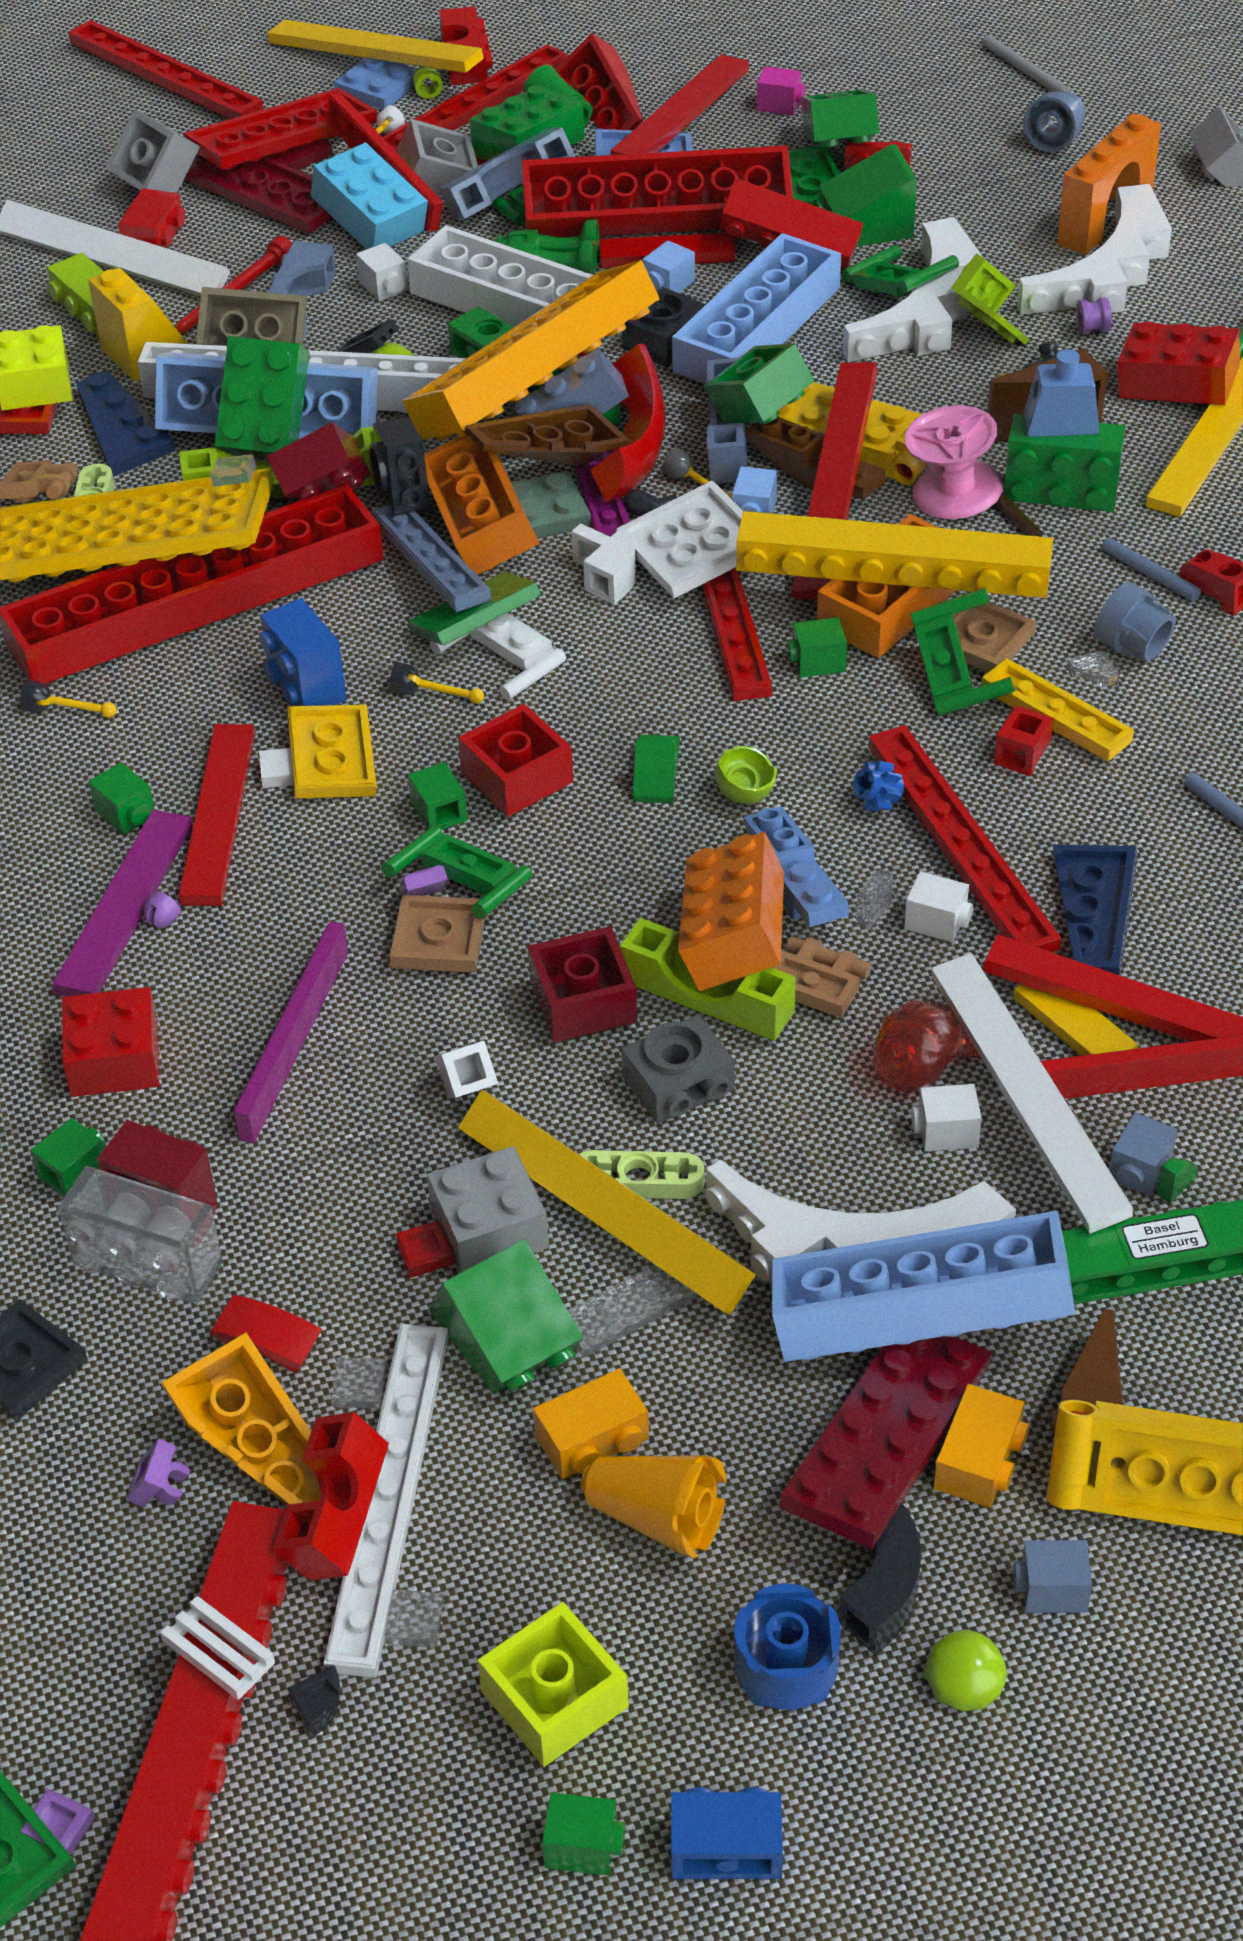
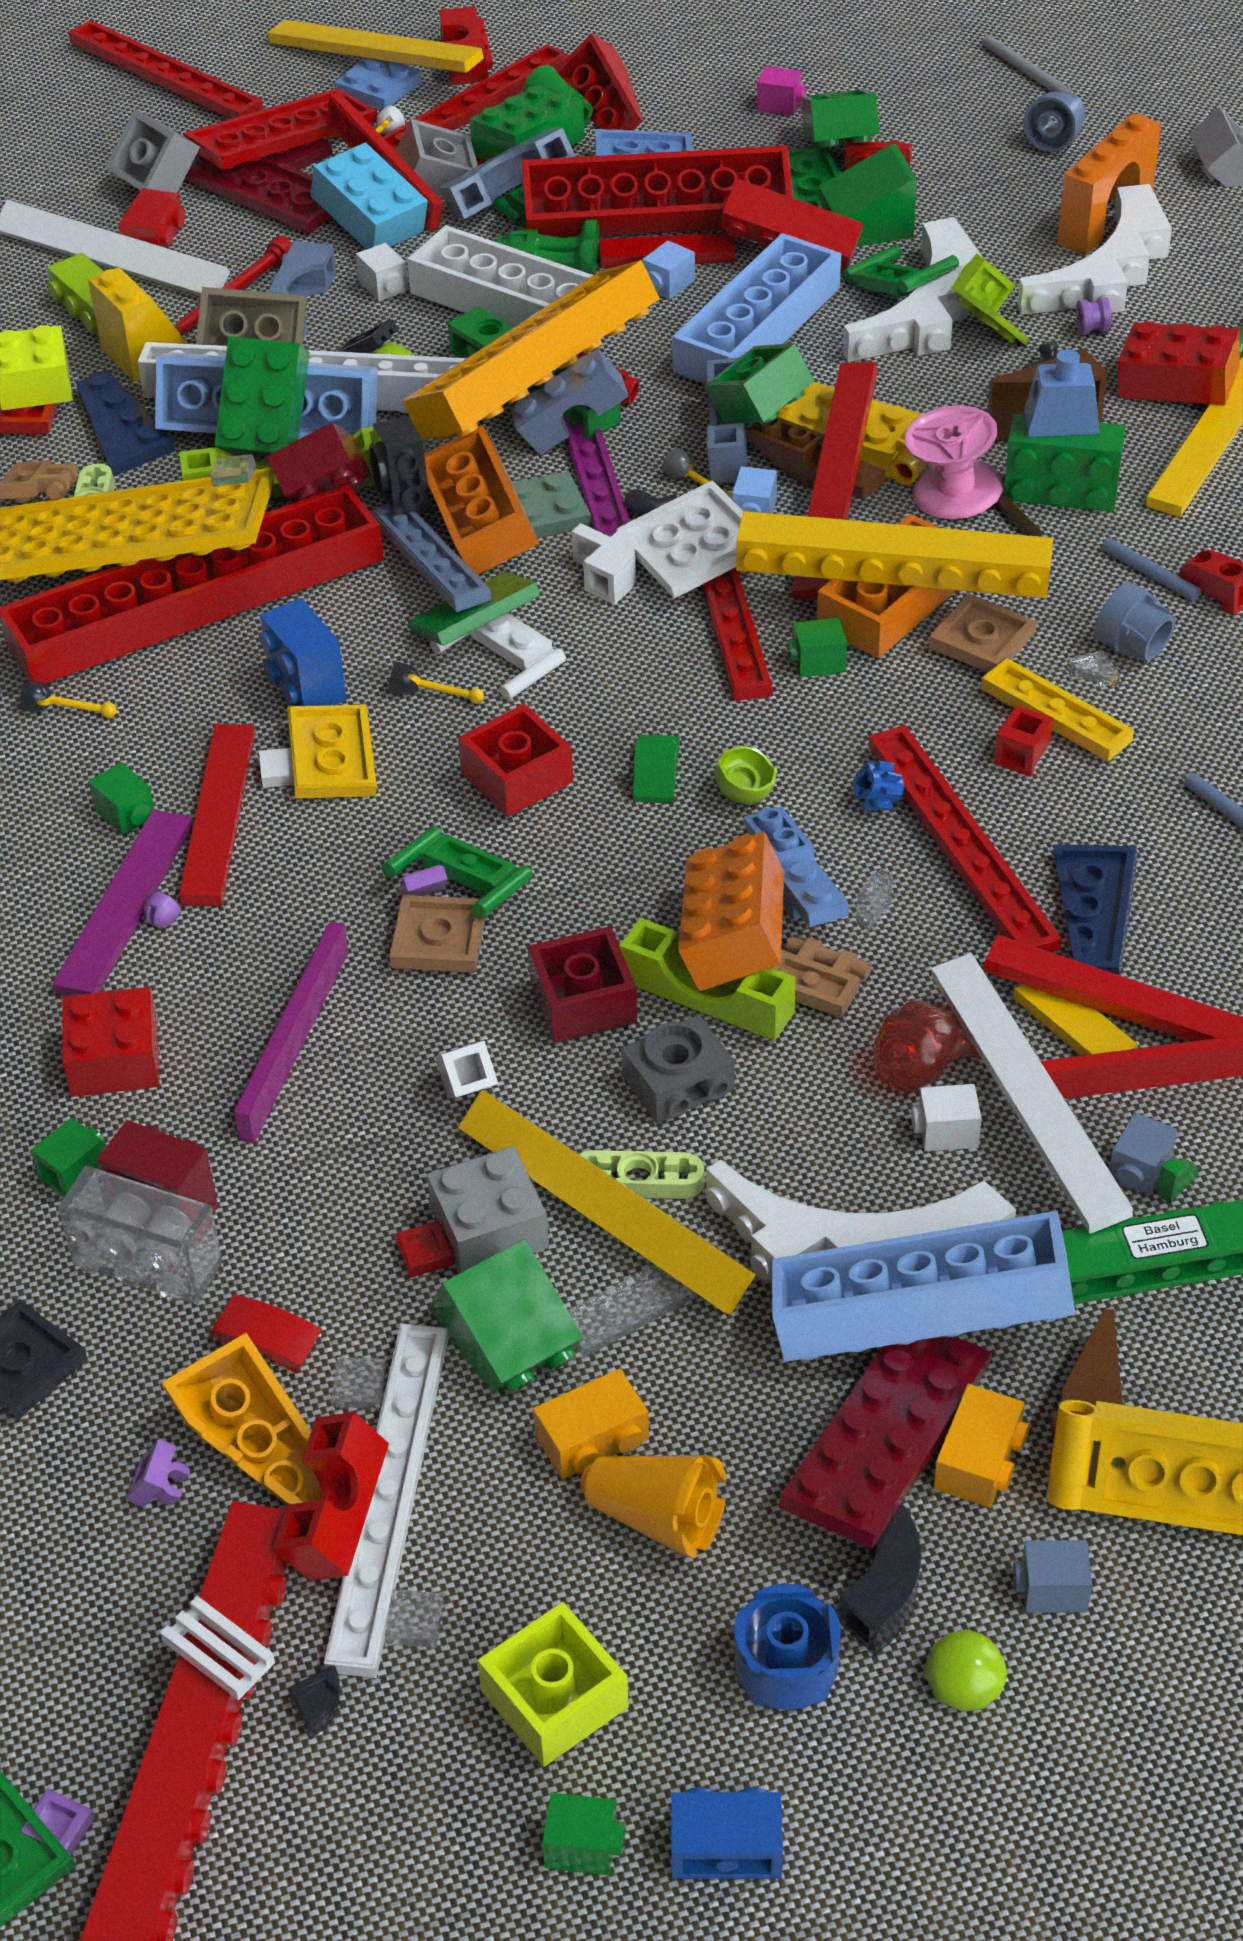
green brick [408,762,467,830] -> none
lime bush [413,66,443,99] -> none
reddish brown wedge [464,404,629,466] -> none
red brick [590,344,666,503] -> none
red tile [610,54,749,155] -> none
black brick [622,287,706,367] -> none
white brick [904,871,973,943] -> none
green plate [910,587,1015,716] -> none

